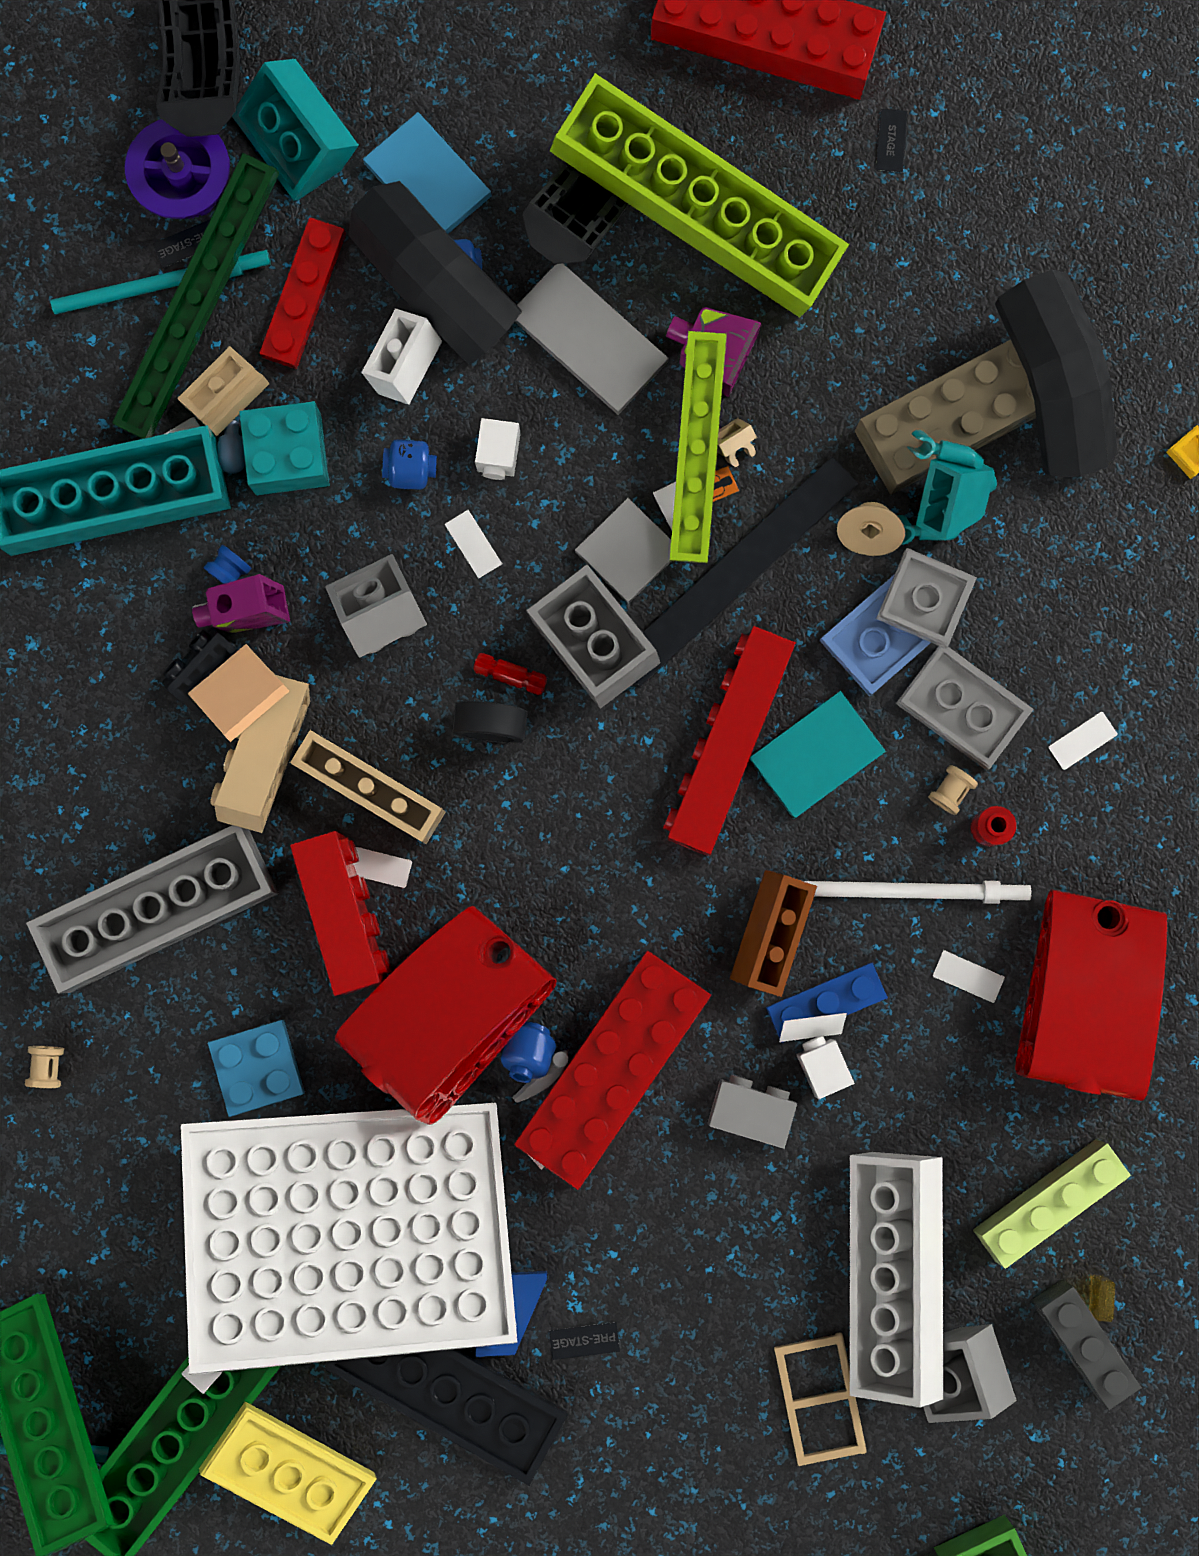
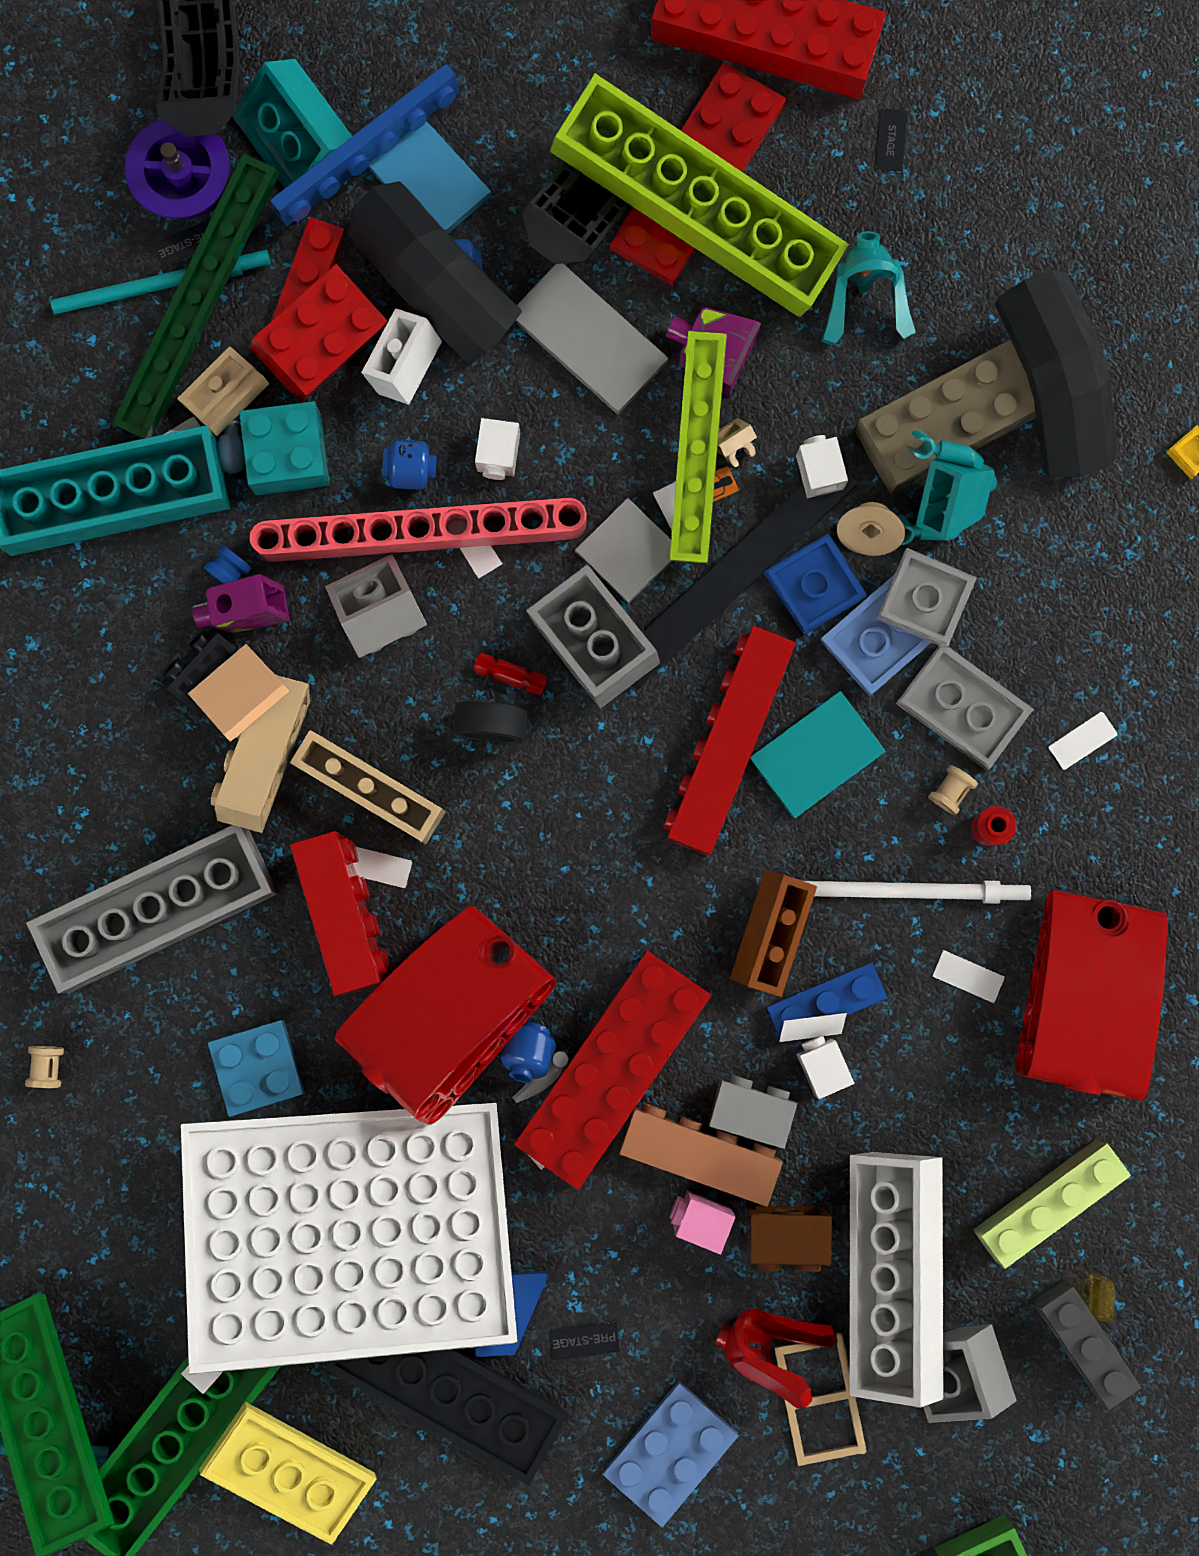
none -> red brick [249,264,388,403]
none -> coral beam [250,498,587,562]
none -> blue plate [270,64,460,227]
none -> medium blue plate [603,1380,739,1527]
none -> red plate [610,62,787,286]
none -> nougat brick [619,1103,783,1207]
none -> bright pink brick [669,1190,735,1255]
none -> red piece [715,1309,838,1409]
none -> reddish brown brick [745,1205,832,1272]
none -> blue tile [763,533,868,637]
none -> white brick [796,435,848,498]
none -> teal piece [821,231,916,345]

